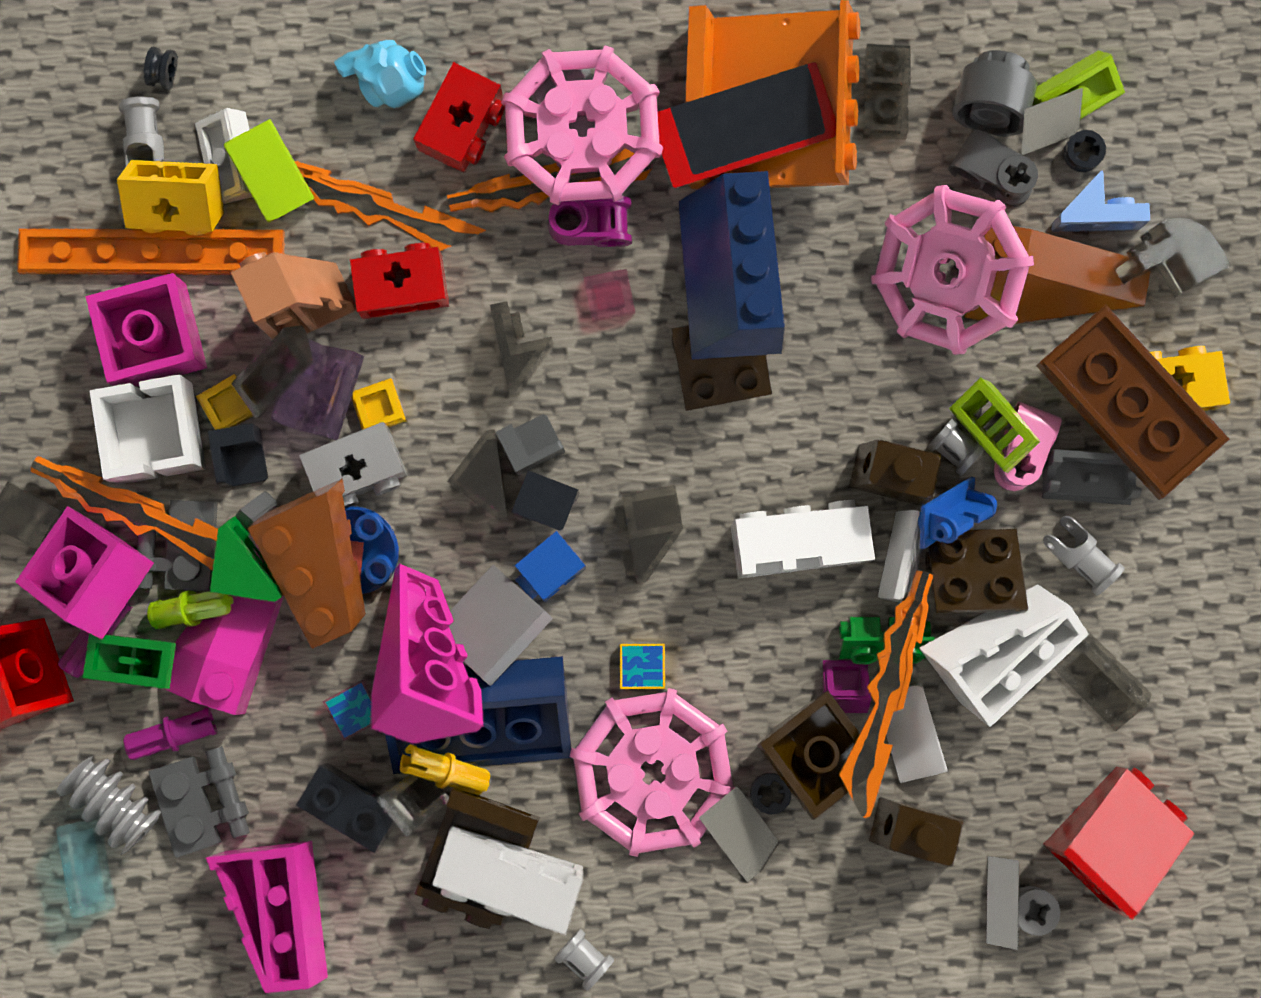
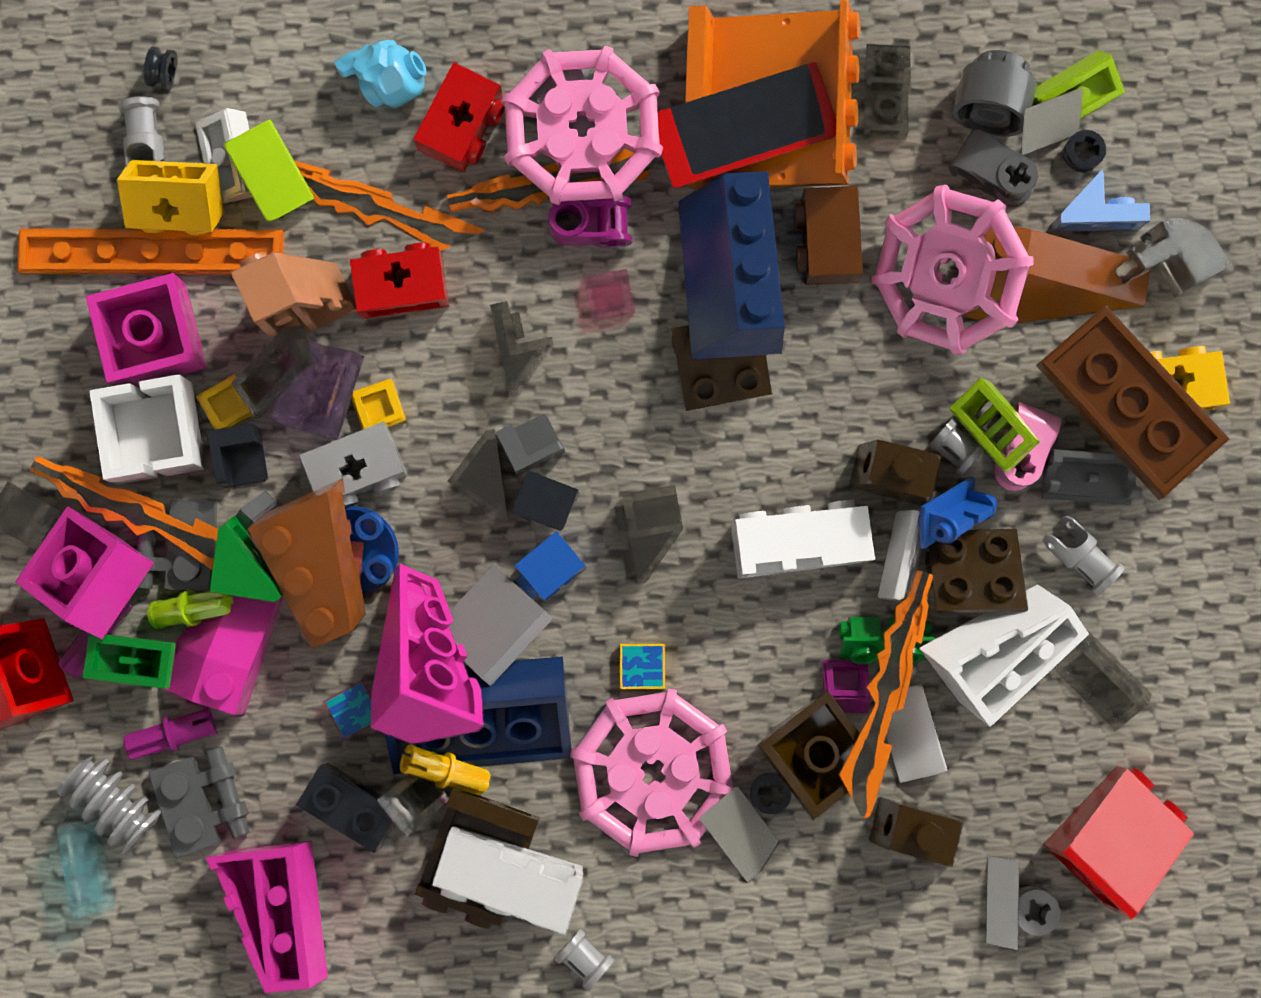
none -> reddish brown brick [793,186,863,285]

